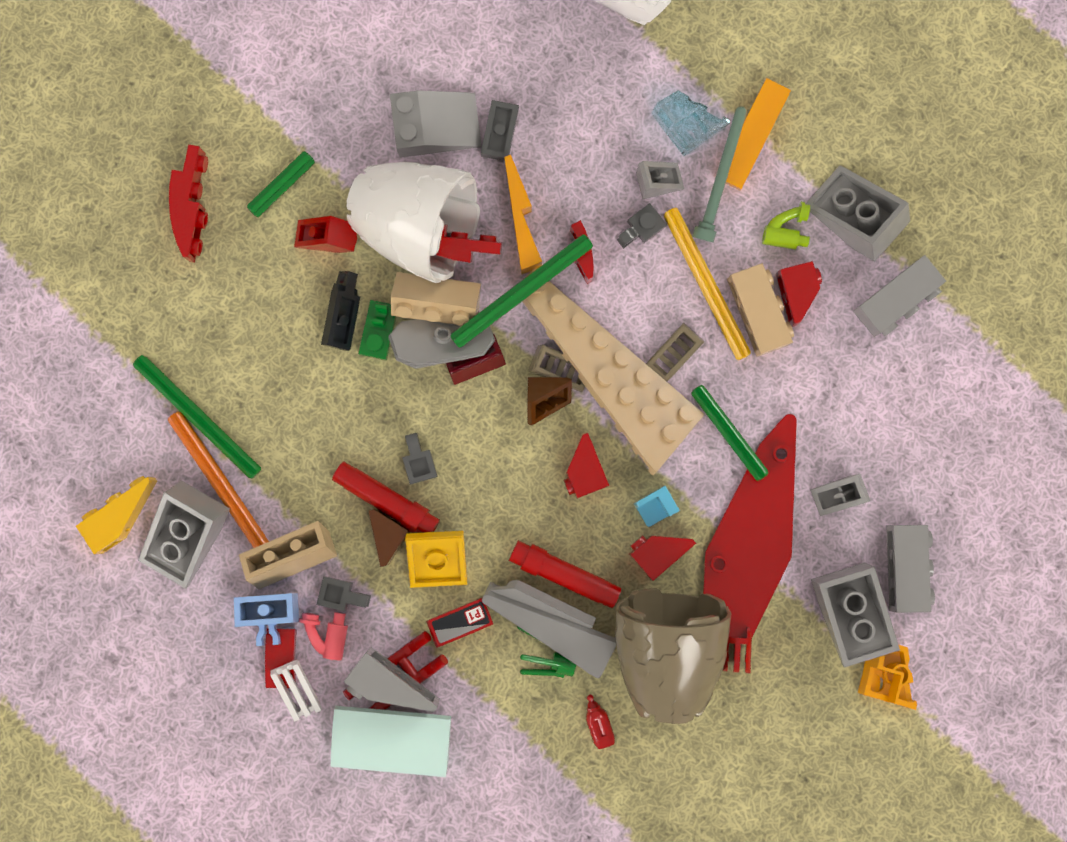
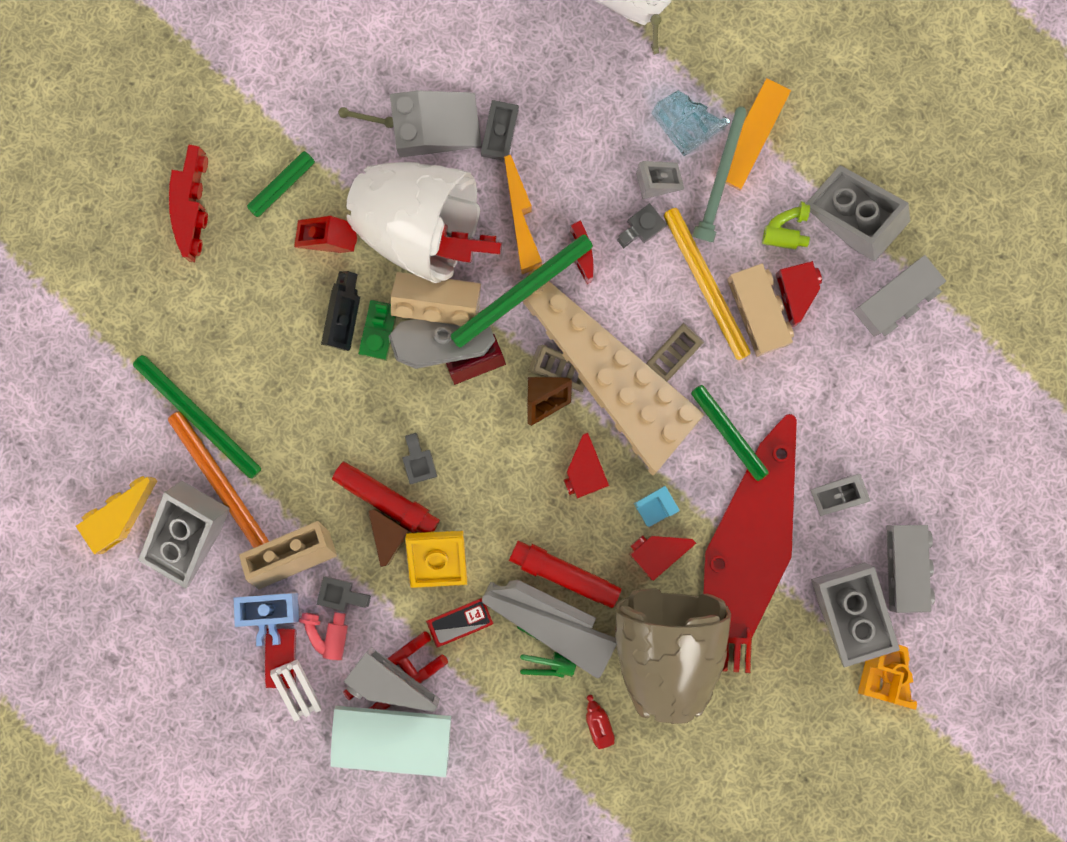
none -> olive hinge [338,107,394,128]
none -> olive hinge [650,14,662,55]

